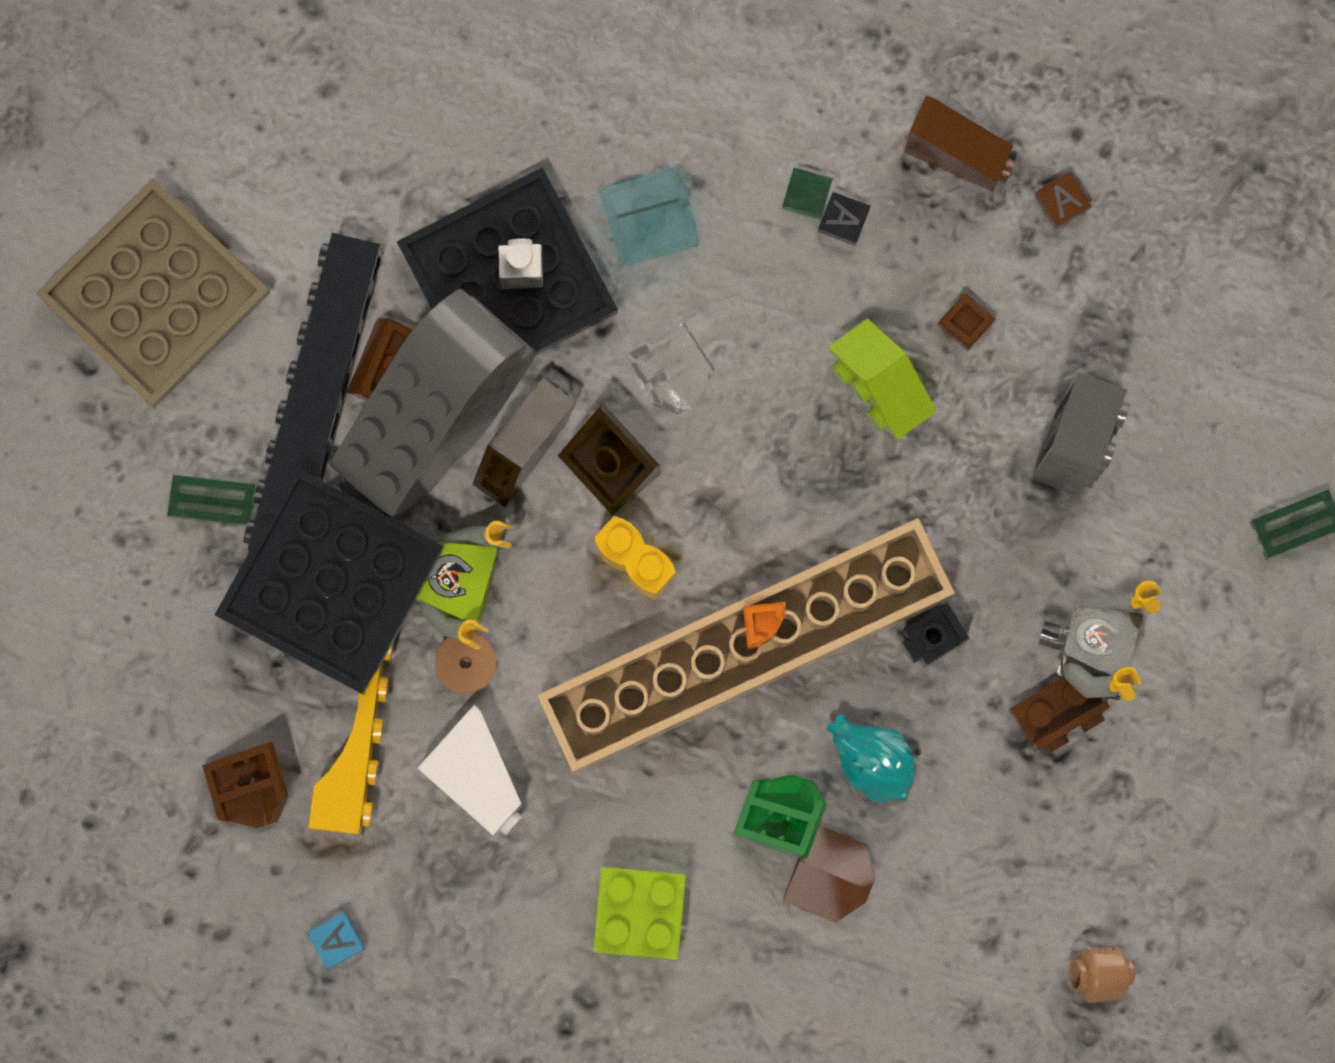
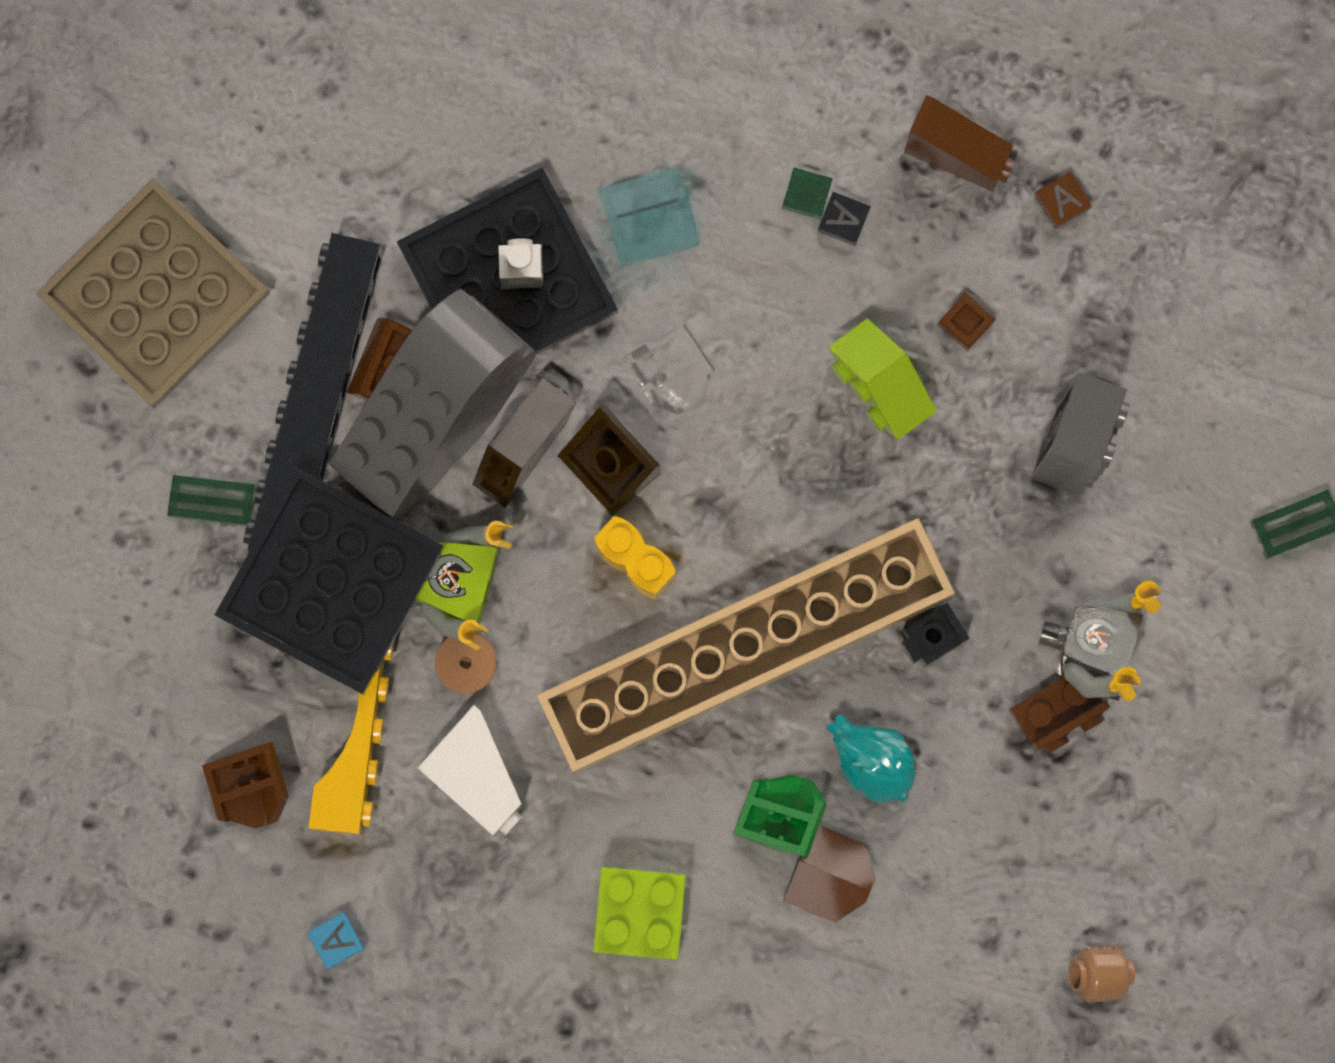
orange tile [743,602,786,650] -> none

